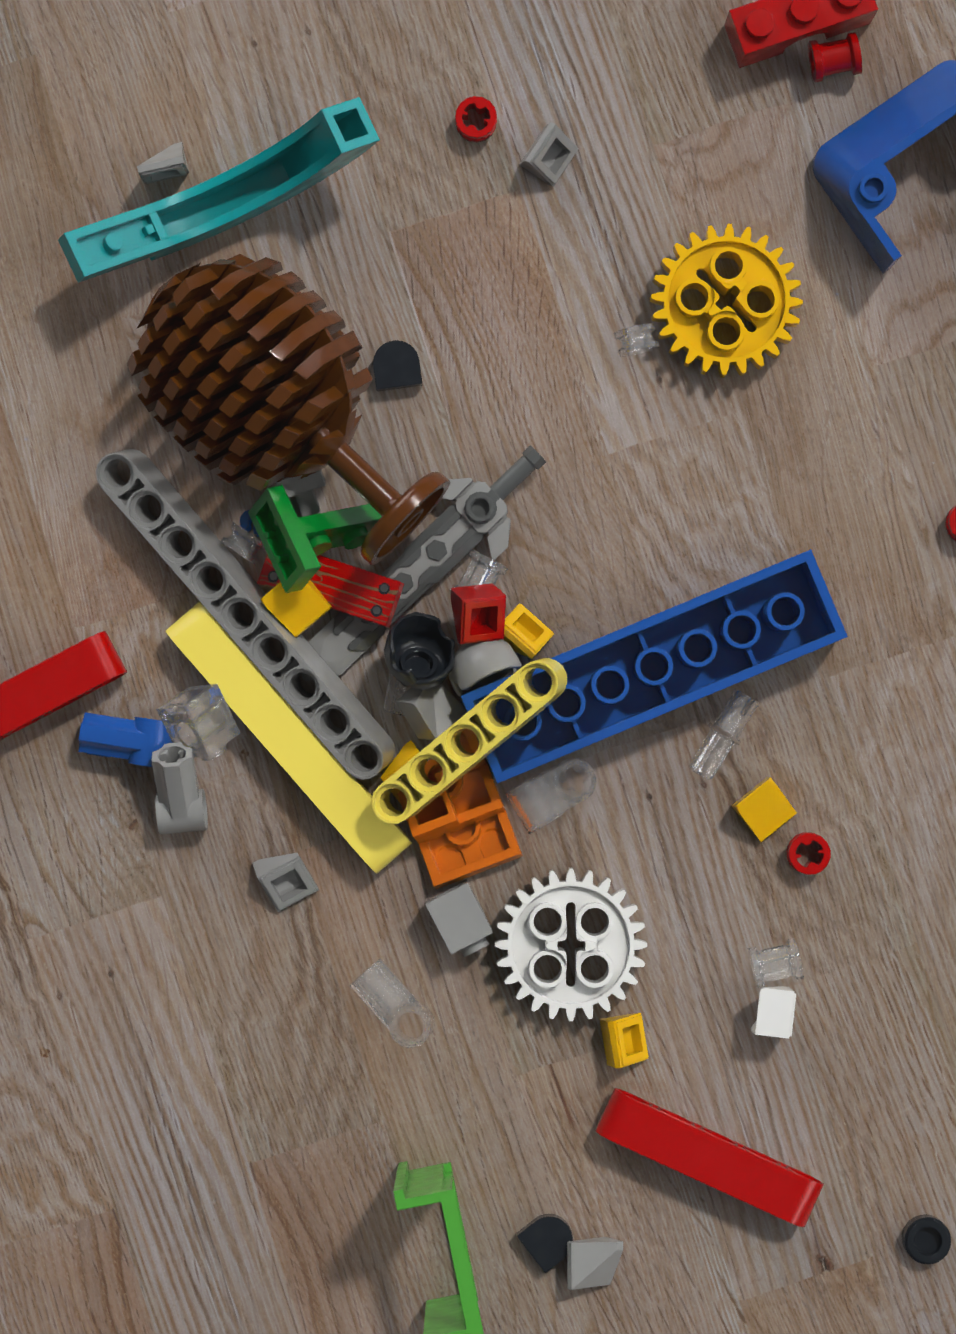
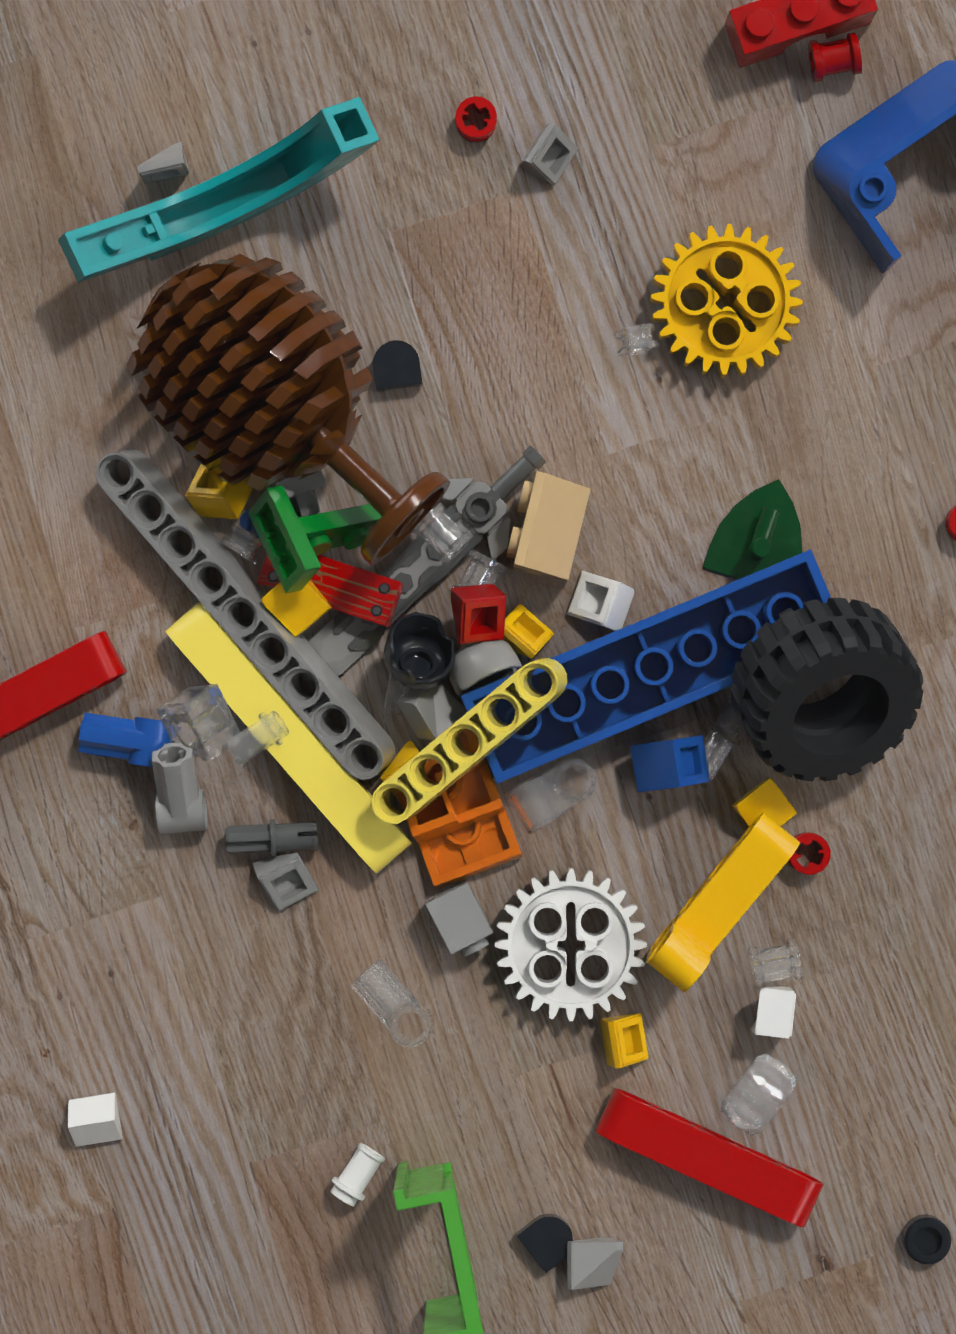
none -> white slope [68,1092,123,1147]
none -> yellow slope [185,464,253,519]
none -> dark grey axle [224,819,318,856]
none -> clear pin [226,710,289,766]
none -> white pin [330,1143,385,1207]
none -> clear bush [412,503,474,566]
none -> tan slope [506,471,591,583]
none -> white slope [567,571,634,631]
none -> blue brick [630,735,710,792]
none -> yellow beam [646,813,800,993]
none -> dark green shield [703,479,802,579]
none -> clear gear [721,1053,797,1135]
none -> black tyre [730,598,924,782]

